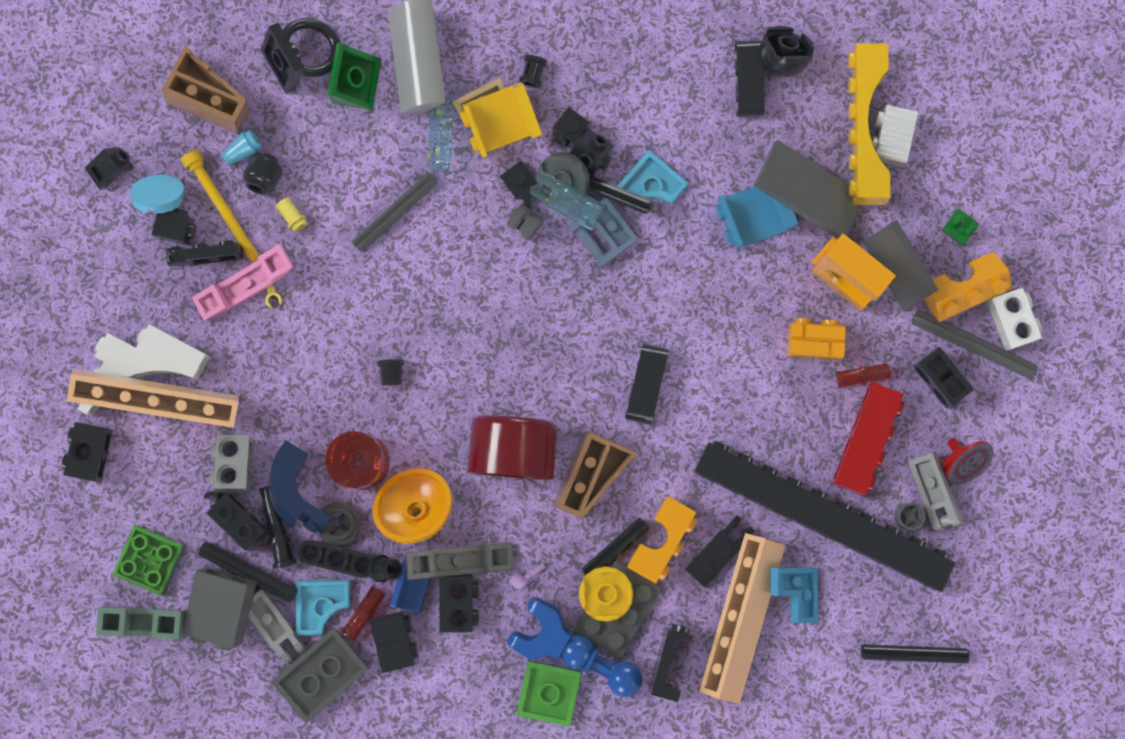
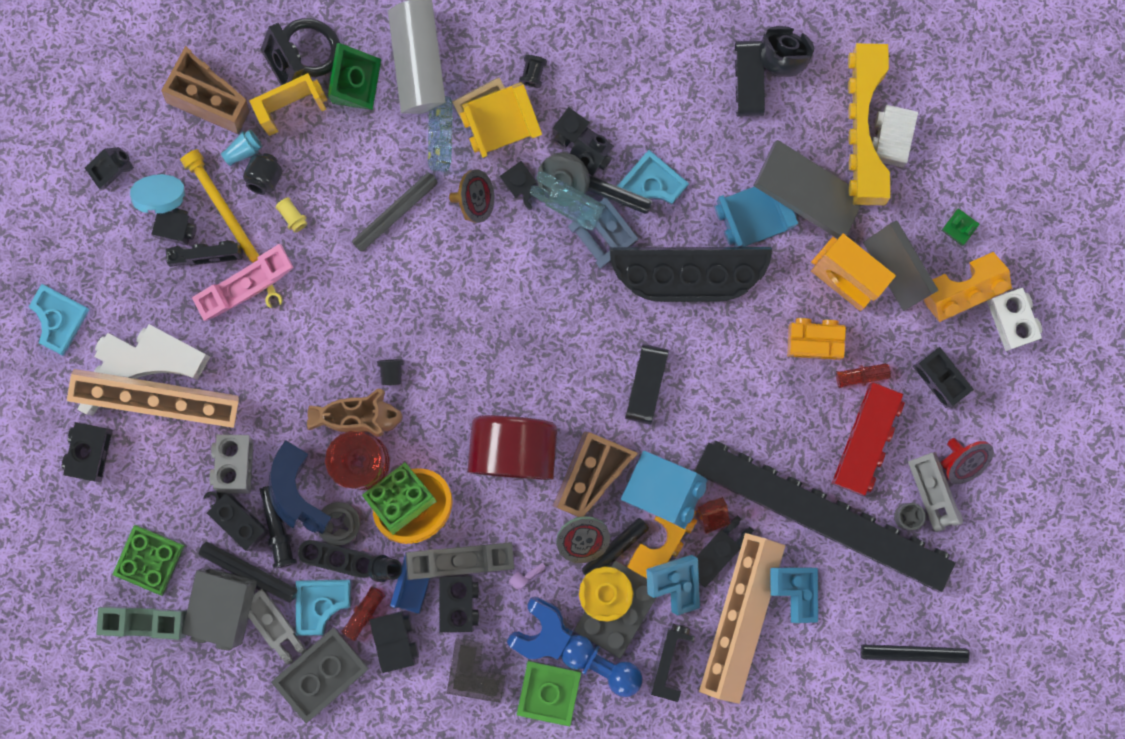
dark grey wheel [507,204,544,241] -> none
dark grey axle [912,310,1038,379] -> none
none -> medium azure tile [29,284,90,356]
none -> yellow panel [249,73,328,136]
none -> medium nougat animal [307,388,403,437]
none -> bright green tile [362,462,437,535]
none -> clear smoke brick [446,637,507,703]
none -> shield [449,169,495,223]
none -> shield [556,517,610,563]
none -> black plate [609,247,772,302]
none -> dark azure panel [620,450,708,529]
none -> dark azure plate [646,555,700,616]
none -> clear red bracket [695,497,730,534]

